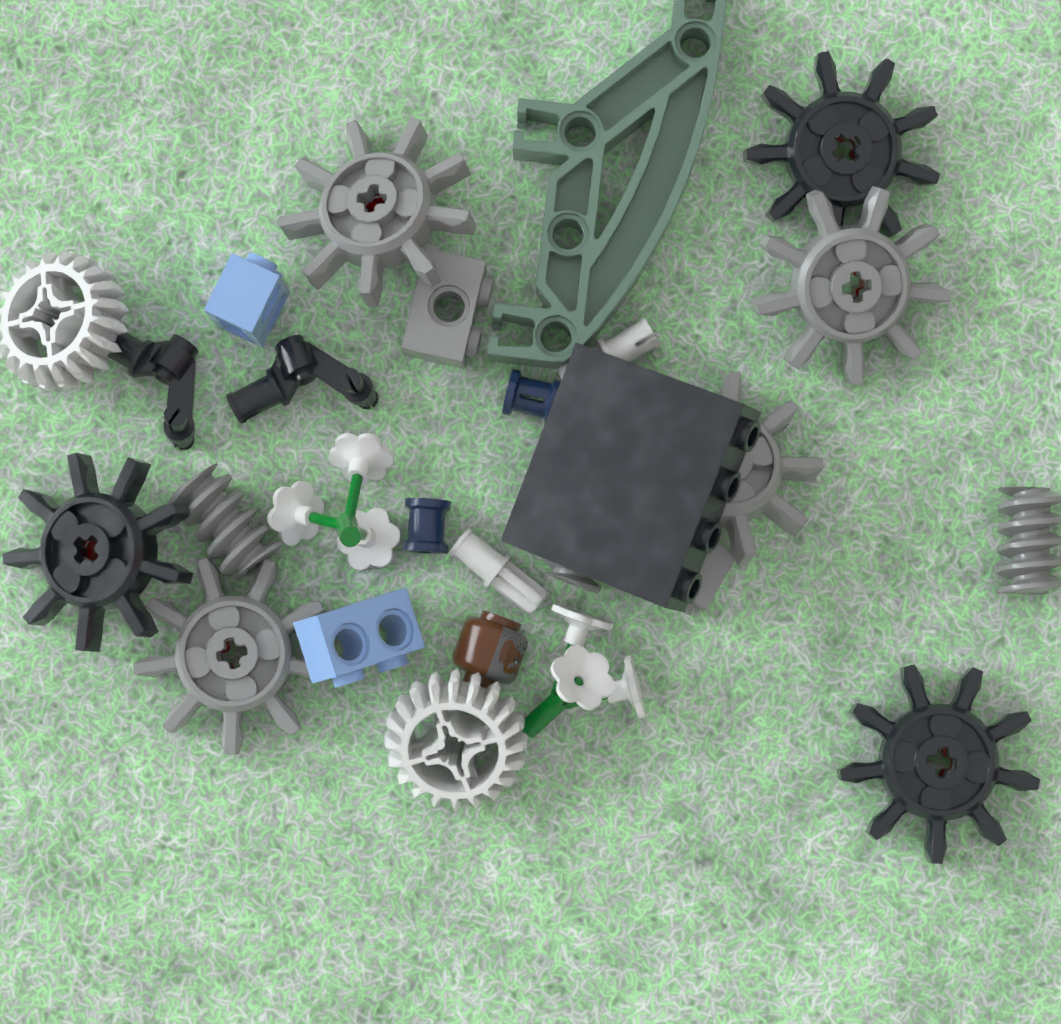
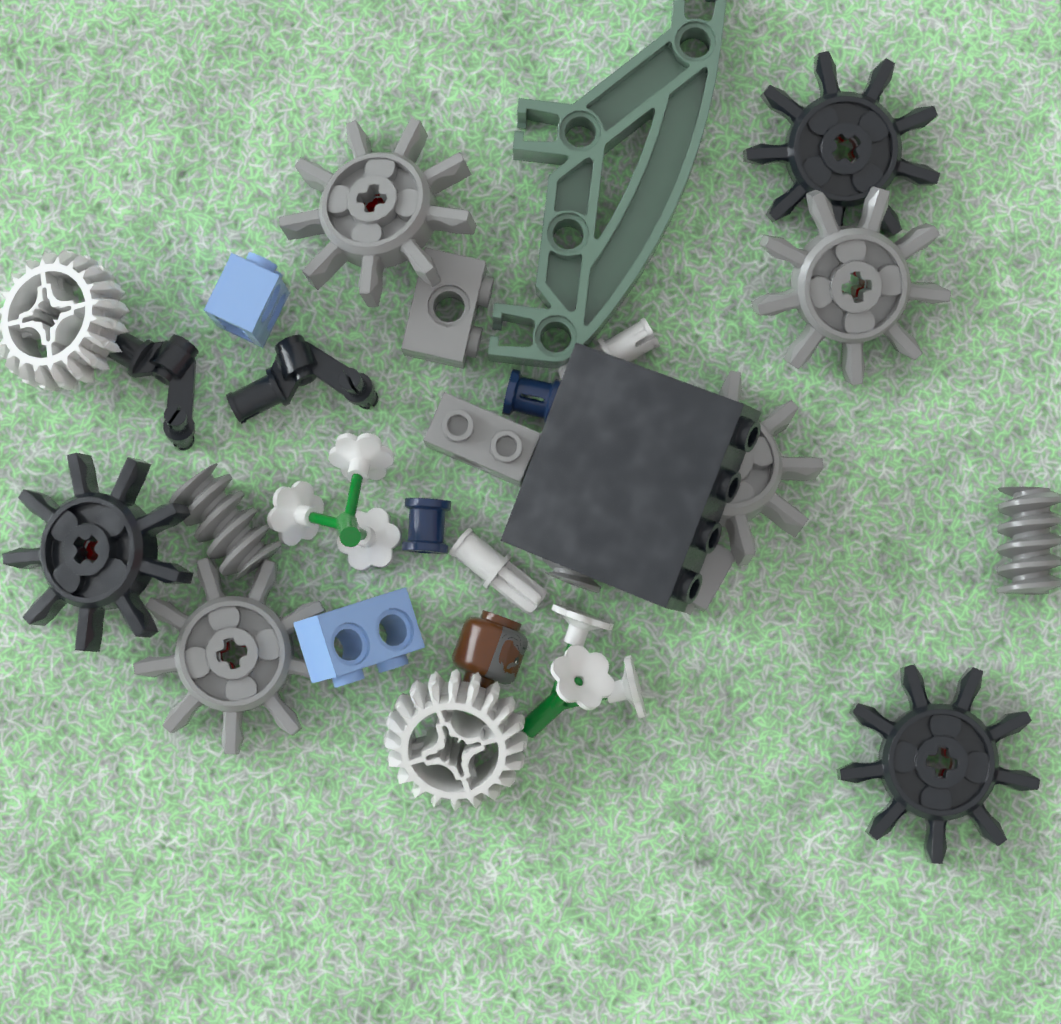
none -> light grey brick [423,392,541,487]

